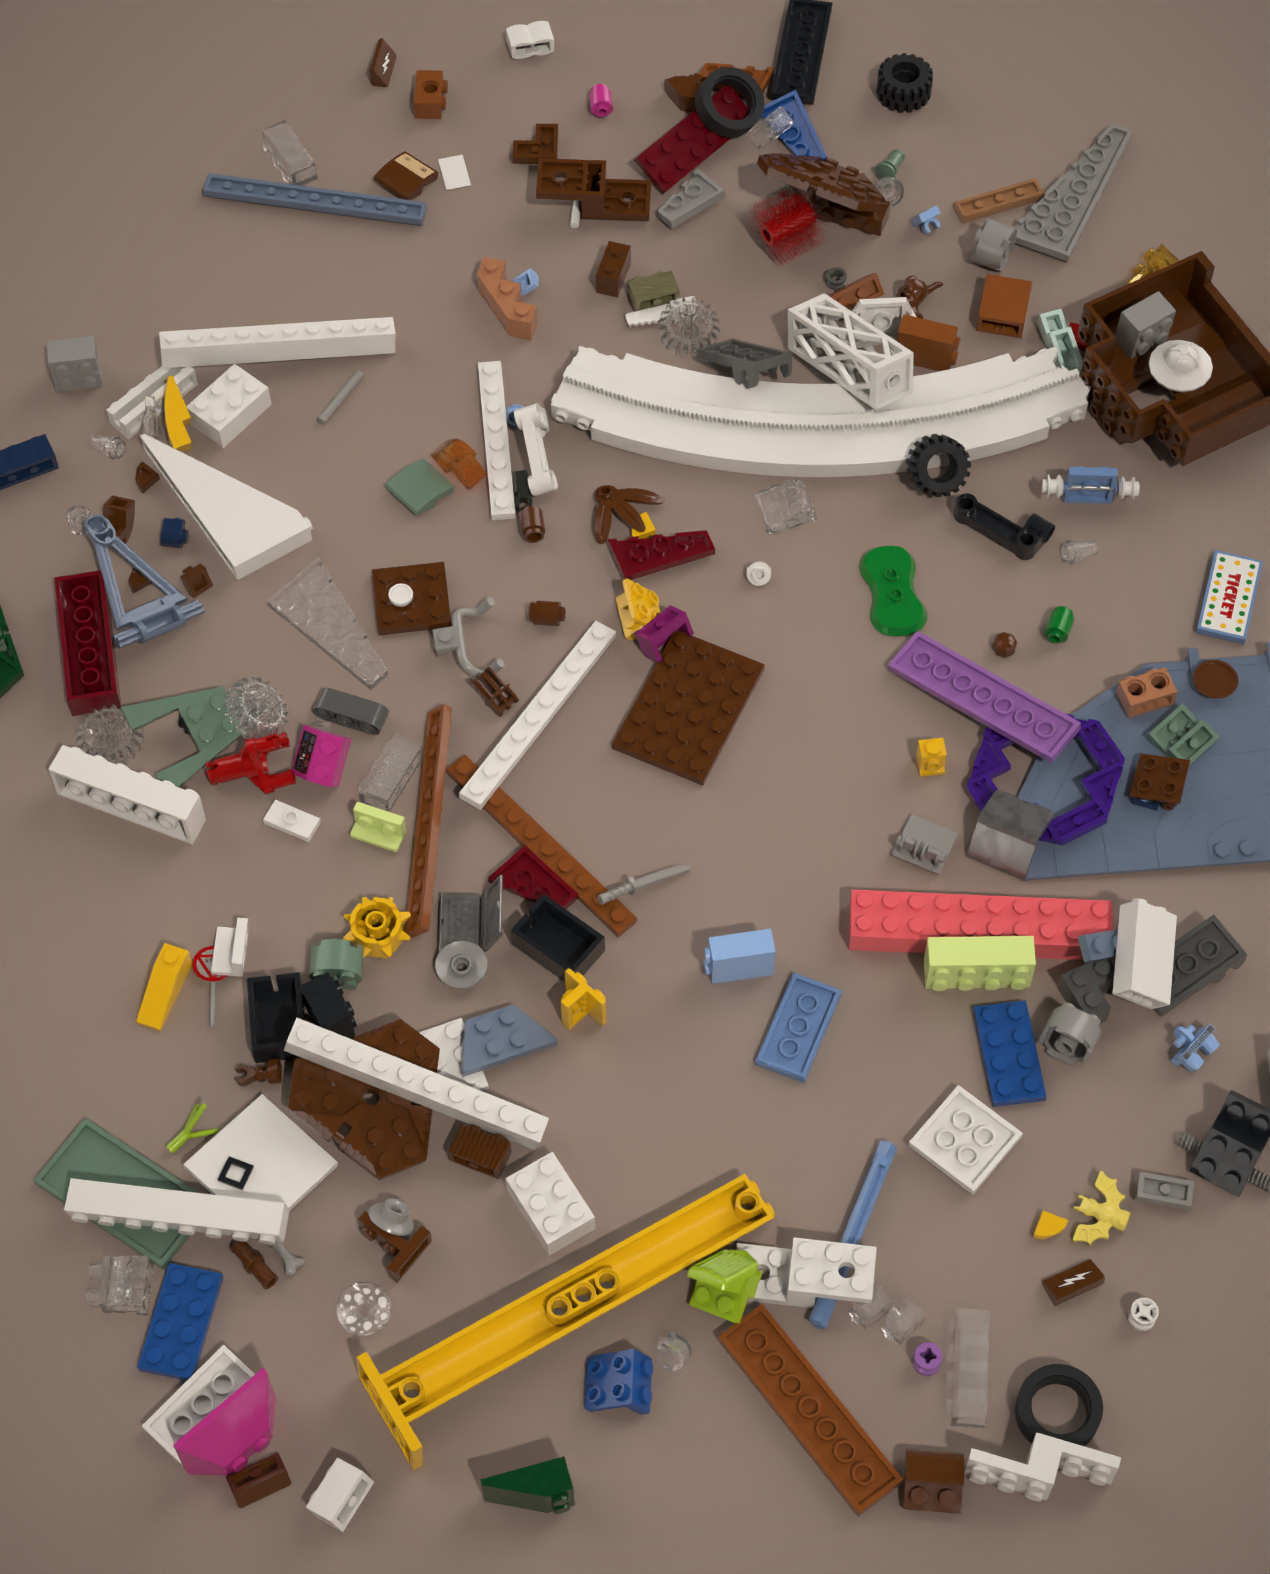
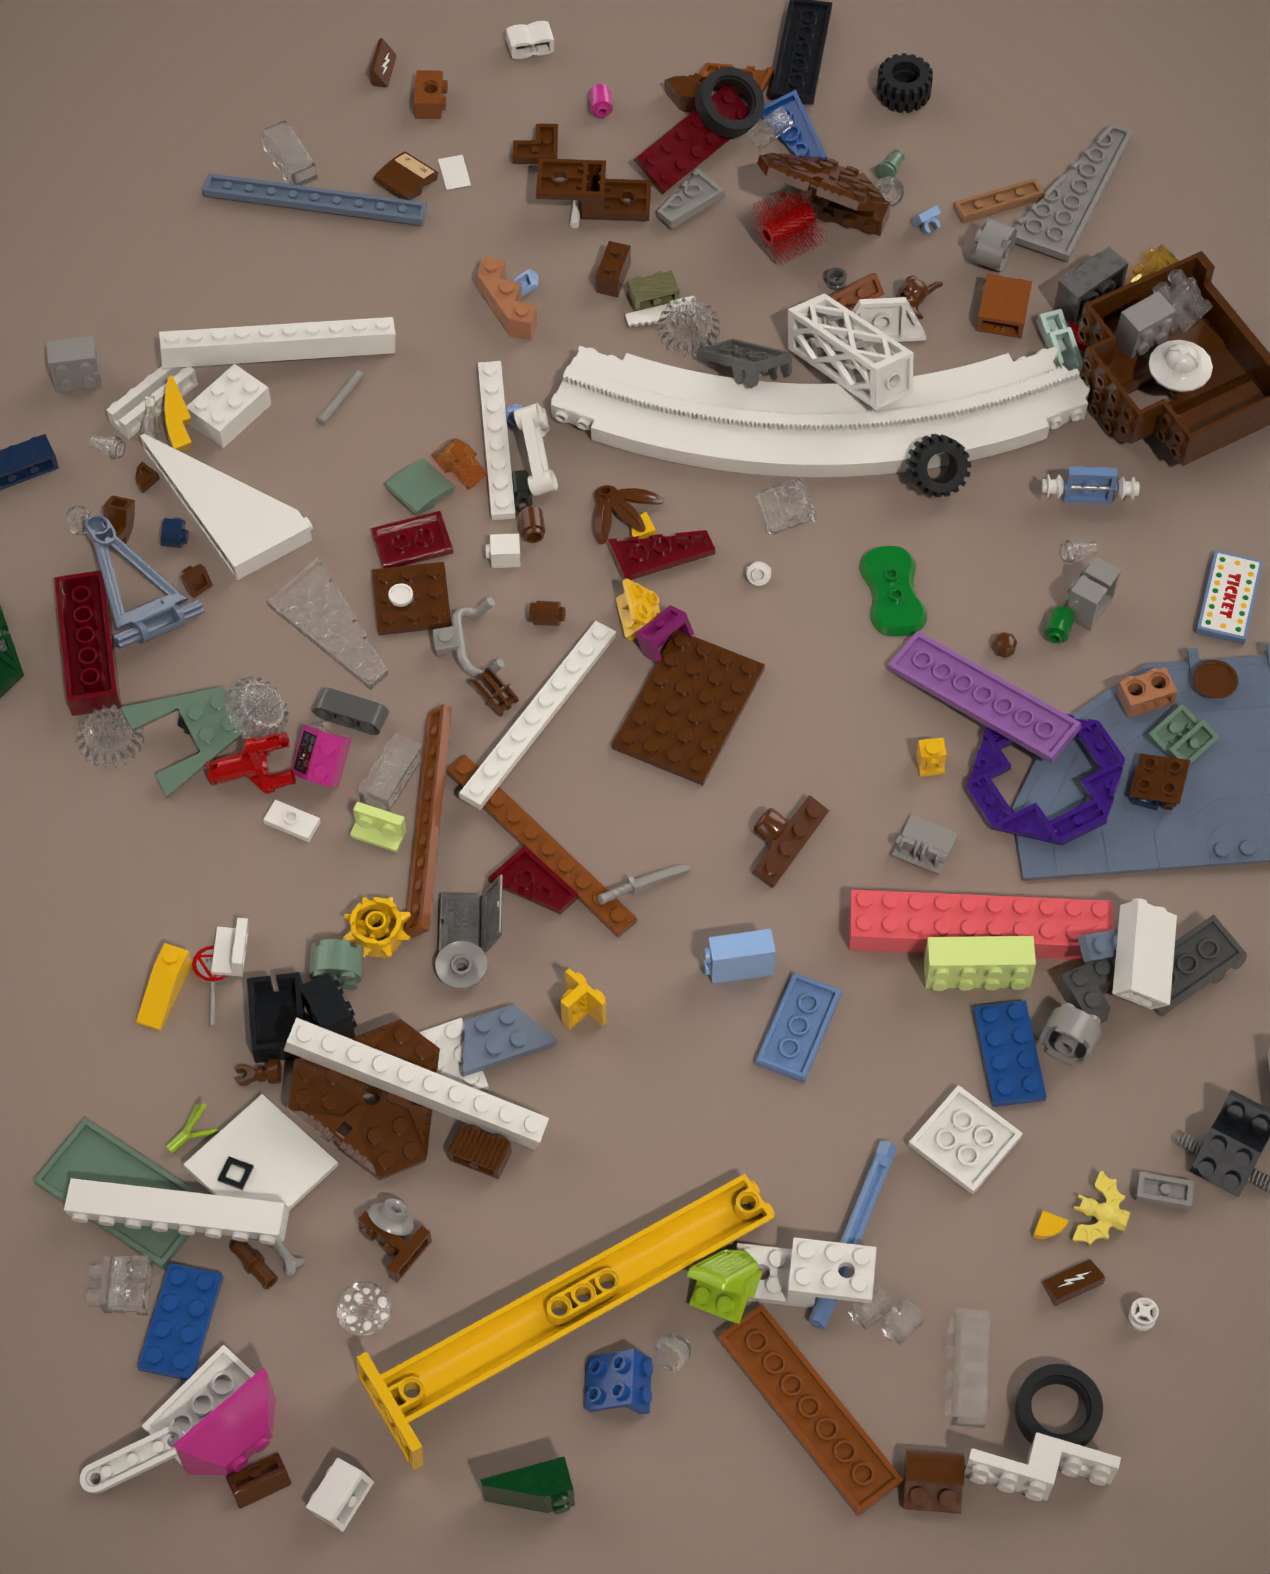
white brick [48,745,206,845] -> none
reddish brown tile [129,567,152,594] -> none
white brick [506,1152,595,1256] -> none
black piece [511,894,605,982] -> none
dark orange brick [897,314,961,371] -> none
medium lavender wheel [913,1342,942,1376] -> none
black piece [954,493,1055,560] -> none
flat silver piece [967,790,1055,880] -> none
light blue hips [1170,1024,1220,1072] -> none
none -> white plate [80,1426,186,1494]
none -> dark red tile [371,511,453,568]
none -> white brick [486,533,521,568]
none -> reddish brown plate [752,795,830,888]
none -> flat silver brick [1054,246,1129,324]
none -> light grey piece [1064,556,1121,631]
none -> clear hips [1152,269,1212,334]

